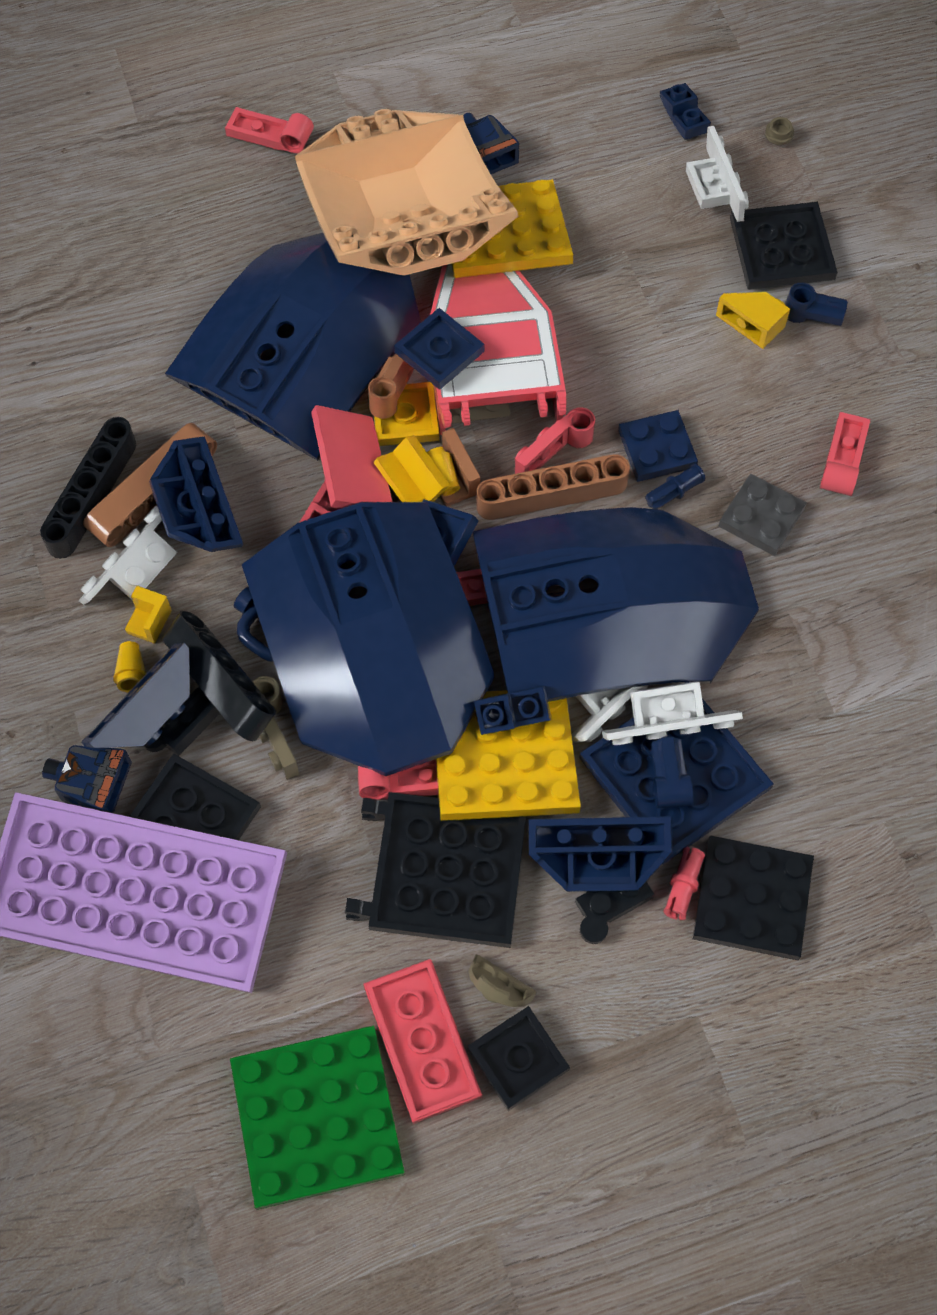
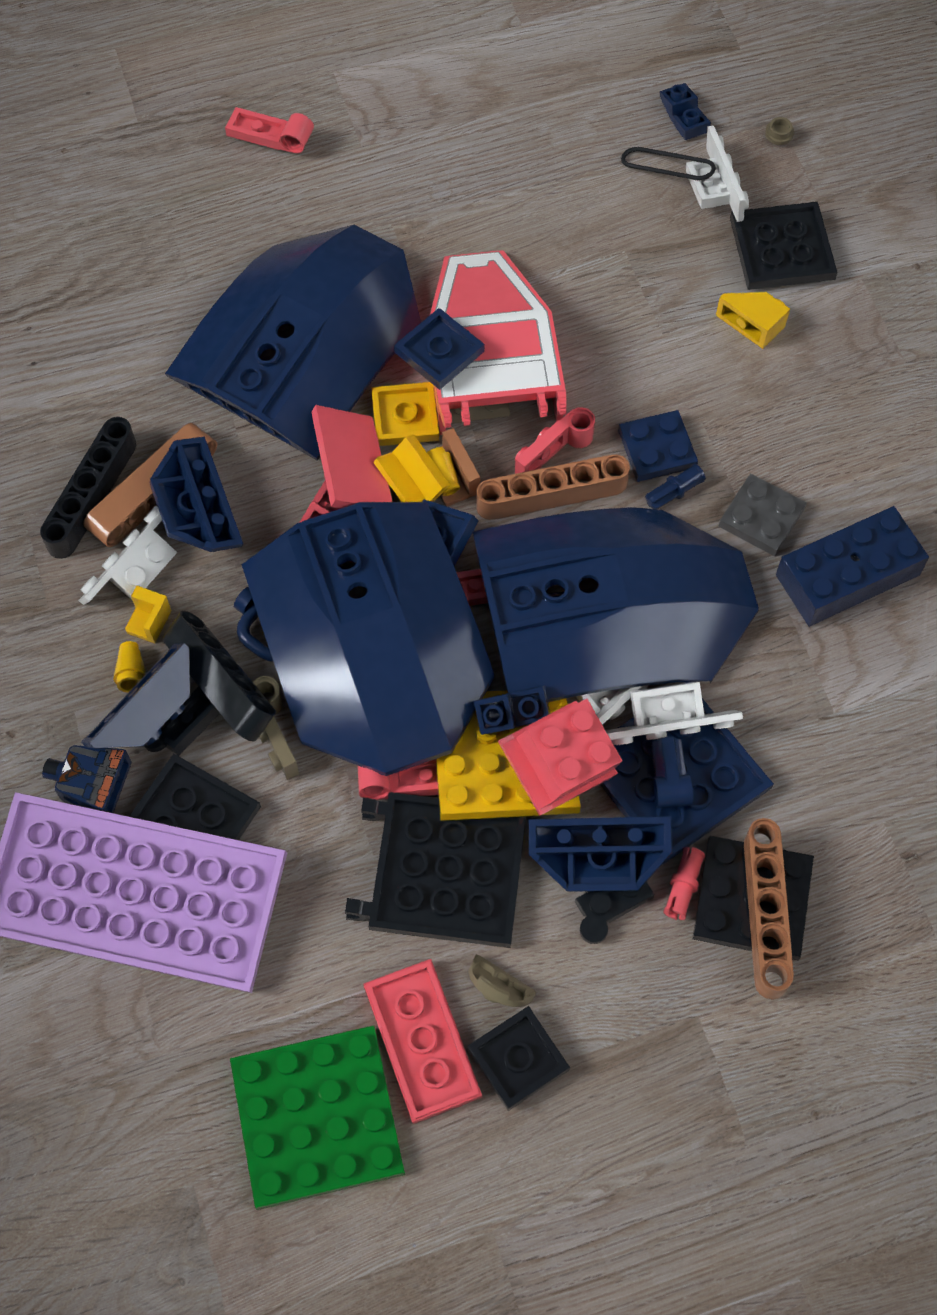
light nougat wedge [295,109,518,276] -> none
nougat piece [368,354,414,419] -> none
yellow plate [451,179,573,278] -> none
dark blue torso [463,113,519,174] -> none
dark blue piece [785,283,848,326] -> none
coral plate [820,412,871,496] -> none
none -> coral piece [498,699,622,816]
none -> black piece [621,147,716,180]
none -> nougat beam [744,818,794,1000]
none -> dark blue piece [776,506,929,627]

